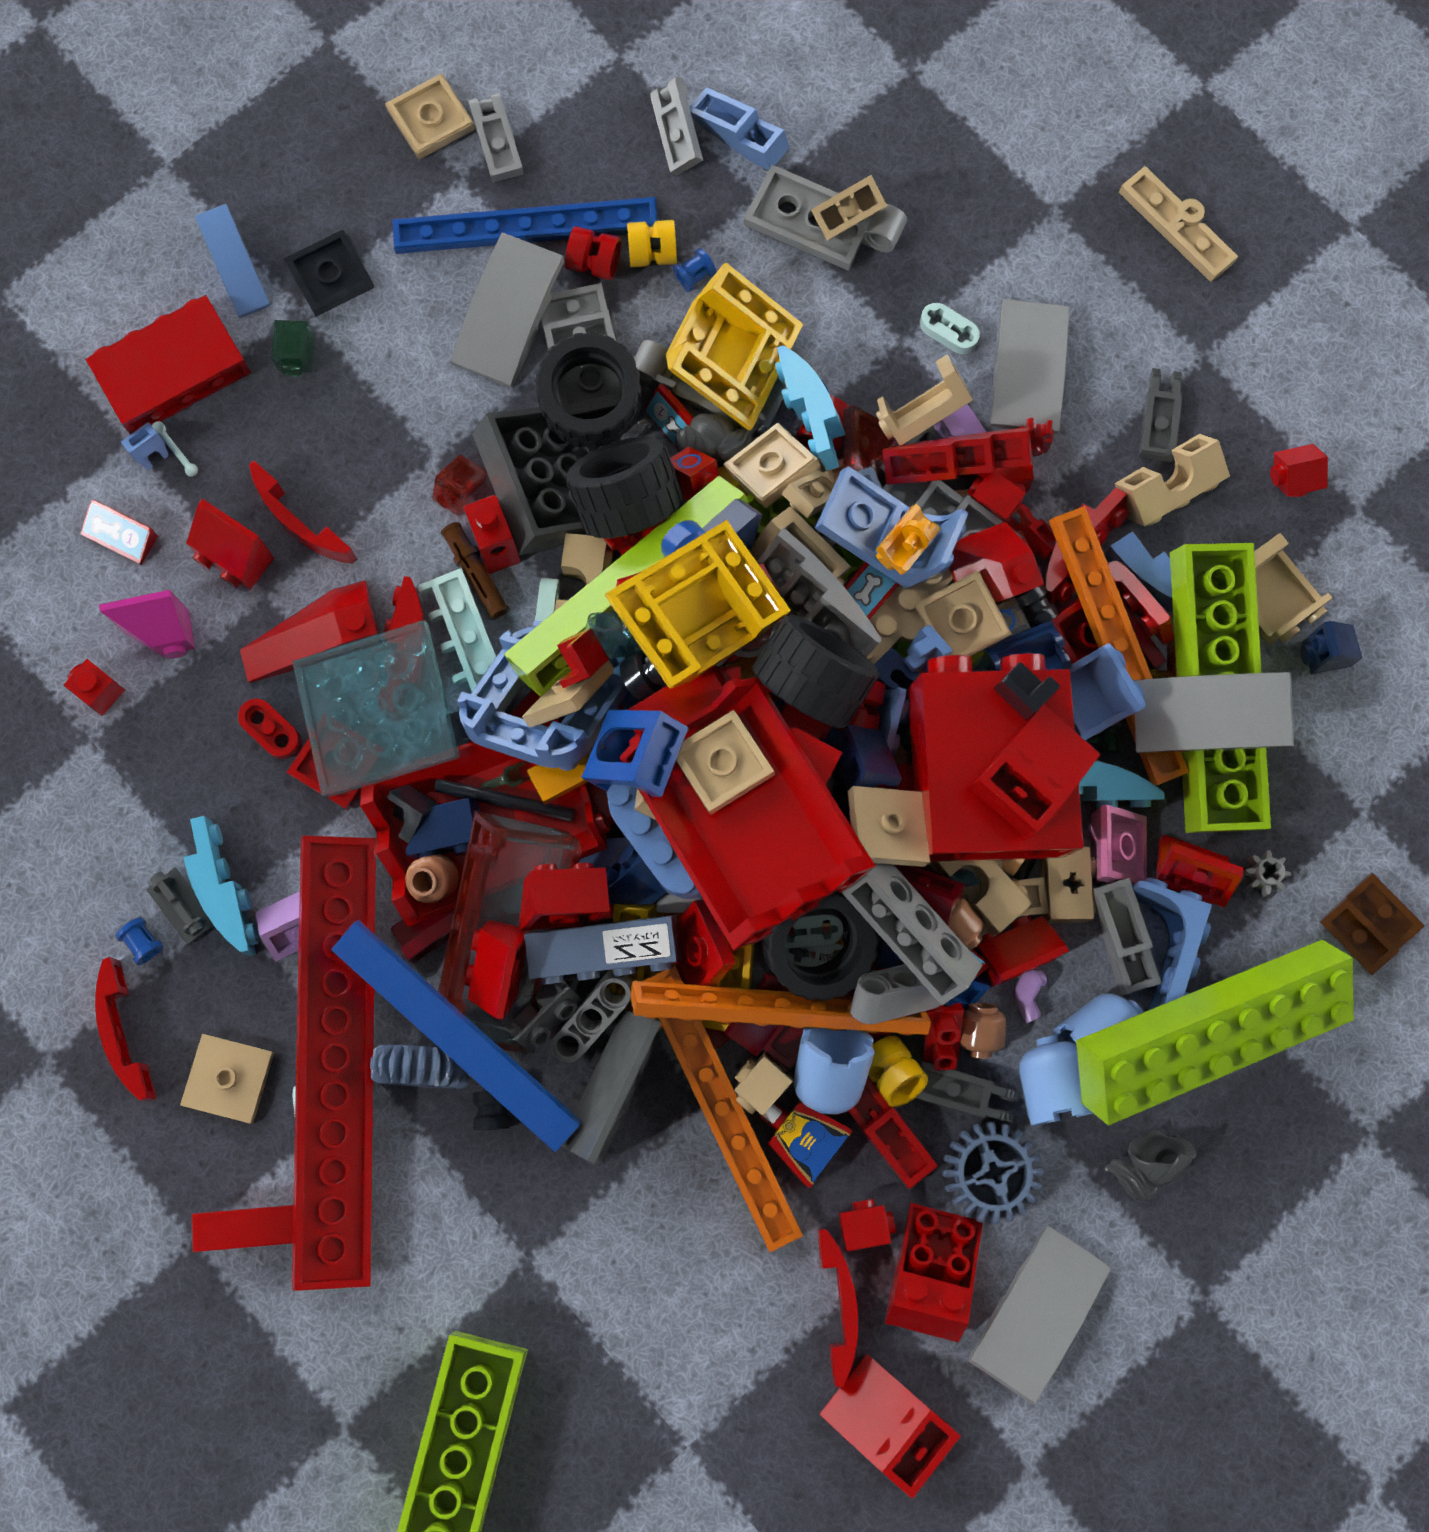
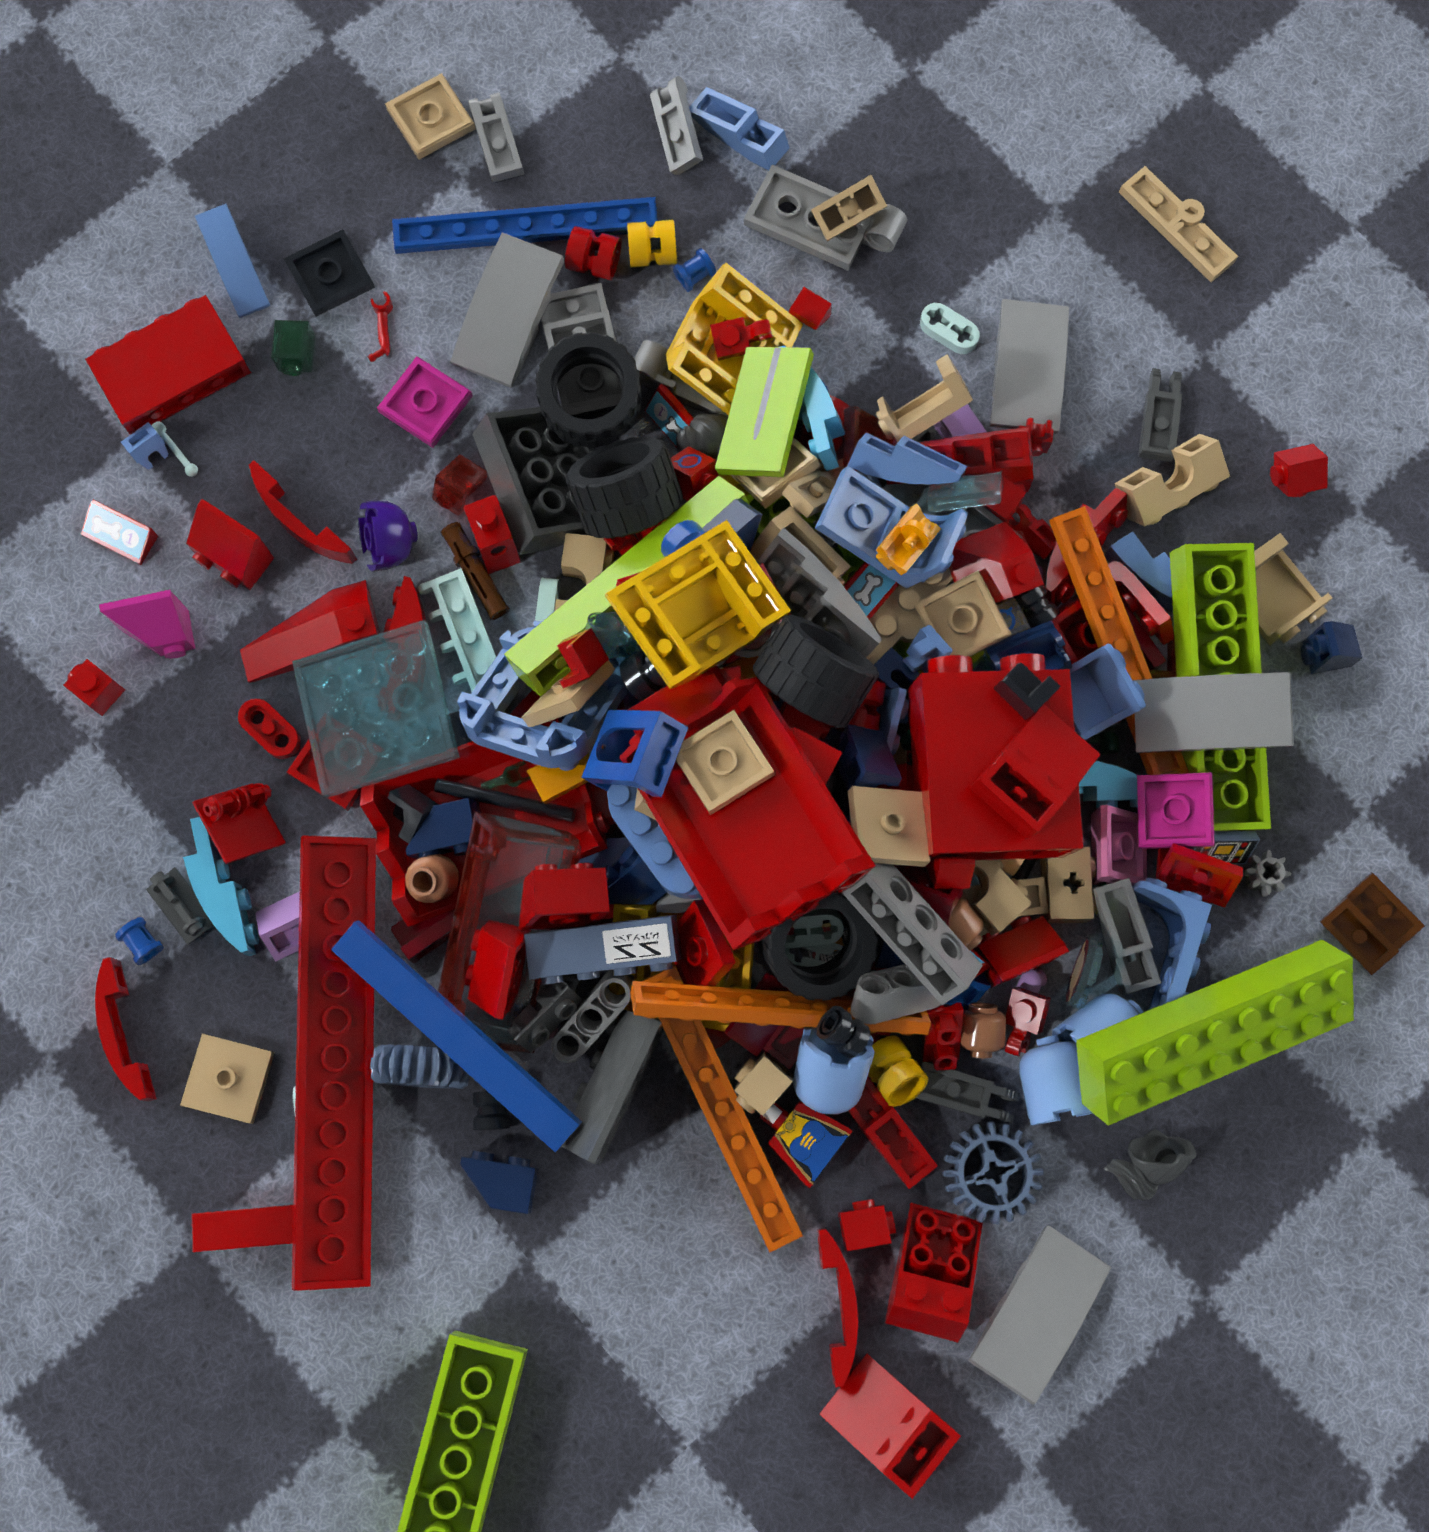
none -> red hinge [192,783,286,864]
none -> dark purple cylinder [358,501,418,572]
none -> red piece [367,291,393,362]
none -> dark pink plate [377,356,473,448]
none -> dark blue slope [460,1150,538,1214]
none -> red plate [710,317,773,361]
none -> lime tile [715,347,814,477]
none -> red slope [789,287,832,330]
none -> black wheel [816,1006,871,1058]
none -> medium blue slope [847,432,967,484]
none -> red slope [926,857,975,889]
none -> clear light blue plate [927,472,1003,513]
none -> red plate [1005,987,1051,1057]
none -> clear light blue tile [1065,937,1103,1010]
none -> dark pink plate [1137,772,1215,849]
none -> tile [1188,831,1260,865]

